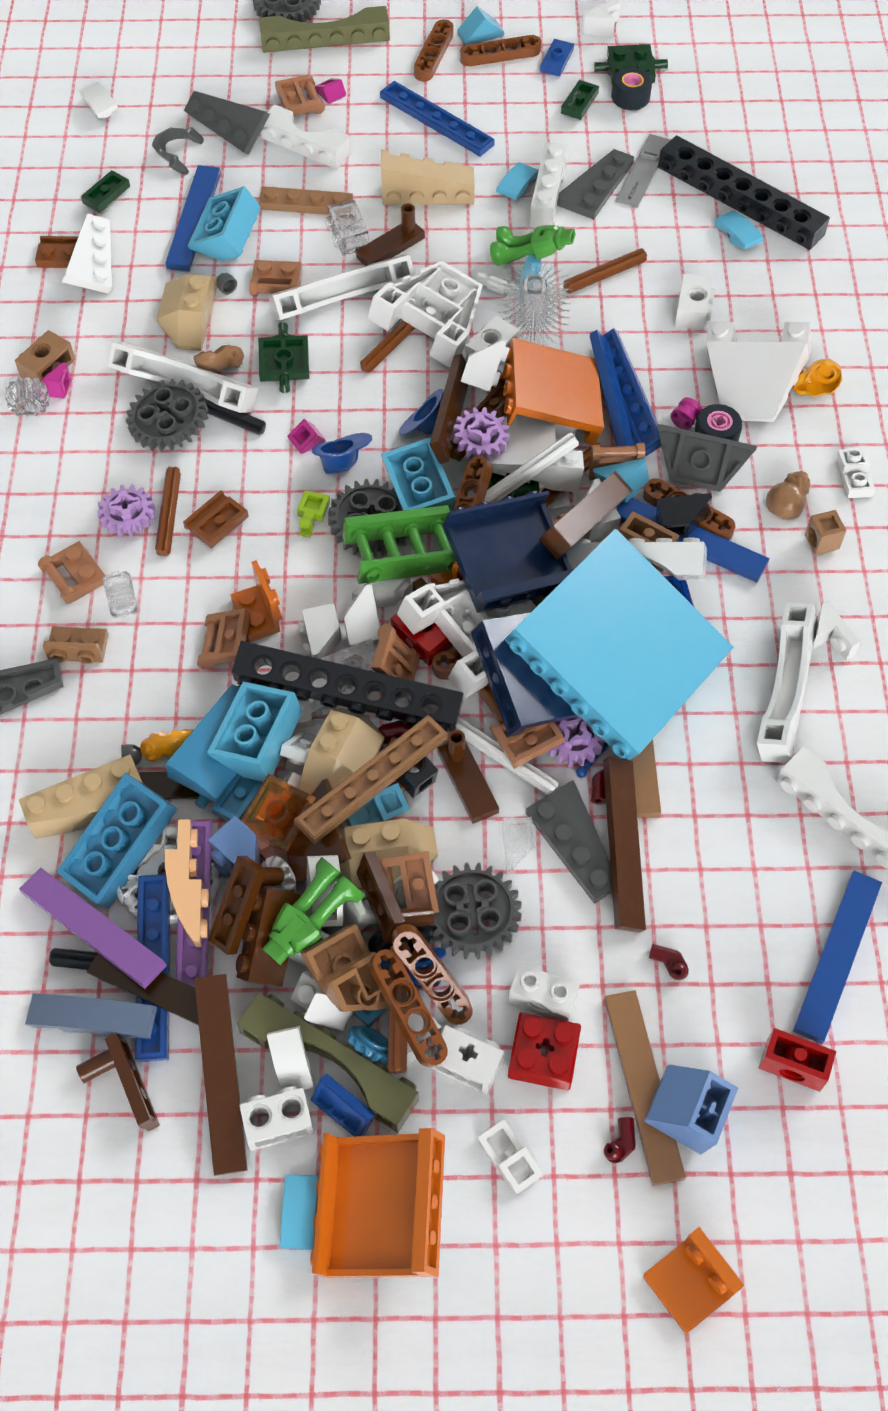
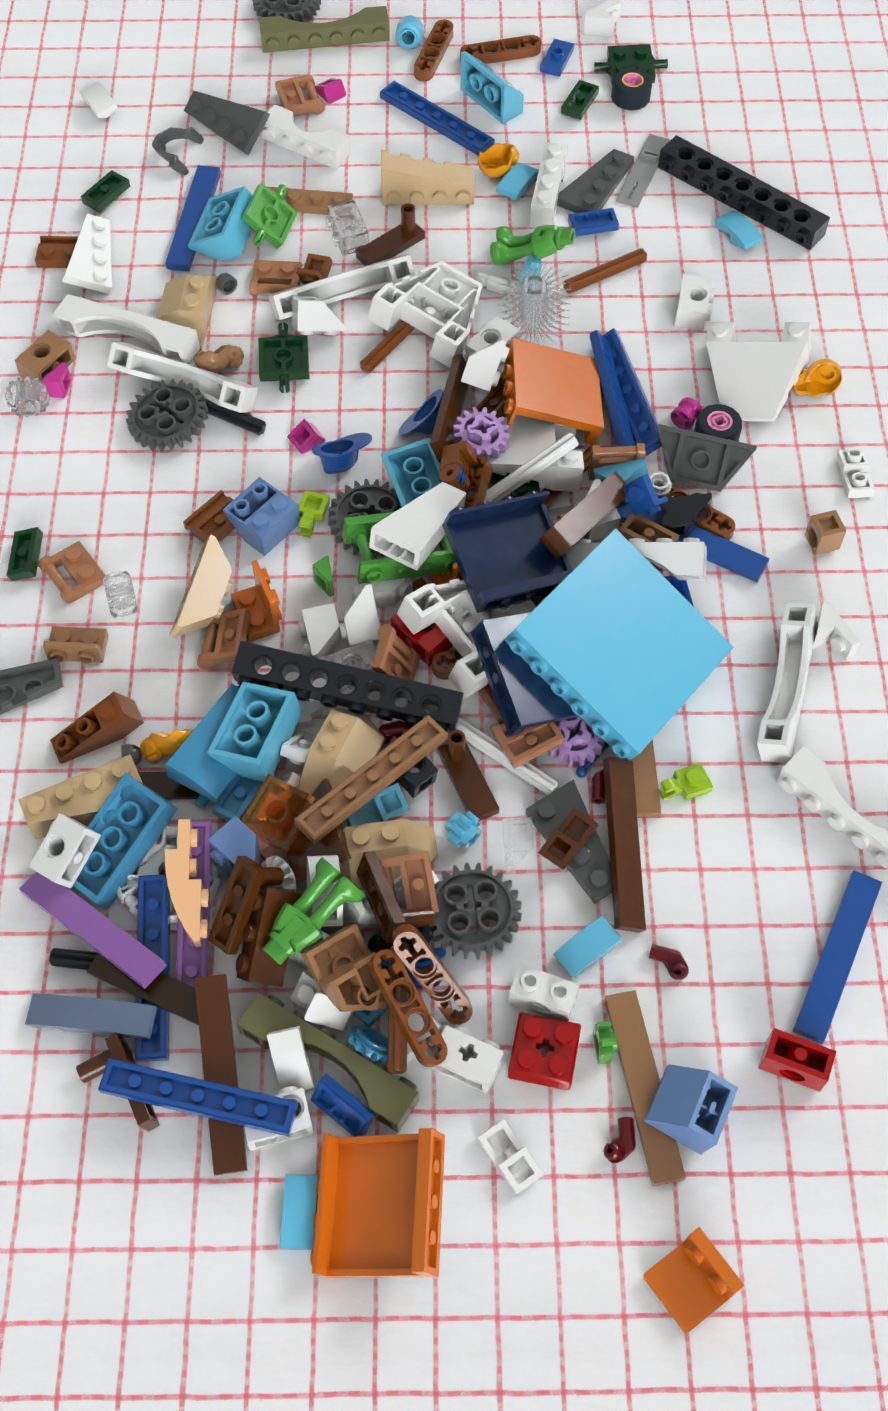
lavender gear [97,484,156,537] -> none
dark orange axle [155,466,181,556] -> none
medium azure slope [457,6,504,45] -> none
medium nougat hair [766,471,811,519] -> none
none -> dark green plate [6,527,43,581]
none -> white brick [29,813,101,888]
none -> dark orange slope [50,692,144,764]
none -> white arch [53,294,200,364]
none -> blue tile [98,1058,298,1137]
none -> tan wedge [169,534,233,638]
none -> medium blue slope [223,477,300,556]
none -> bright green plate [241,182,298,248]
none -> white slope [292,297,345,335]
none -> dark orange bracket [296,253,333,284]
none -> bright green slope [312,555,334,597]
none -> white slope [369,482,467,571]
none -> medium azure head [395,15,424,49]
none -> dark orange leg [439,440,478,492]
none -> medium azure gear [445,811,482,848]
none -> medium azure slope [461,51,524,124]
none -> light orange hair [478,143,519,178]
none -> reddish brown slope [538,807,599,870]
none -> medium azure slope [553,916,623,978]
none -> blue plate [568,208,619,237]
none -> bright green plate [593,1020,618,1064]
none -> blue bracket [622,474,668,516]
none -> white plate [649,472,672,497]
none -> lime plate [659,763,713,801]

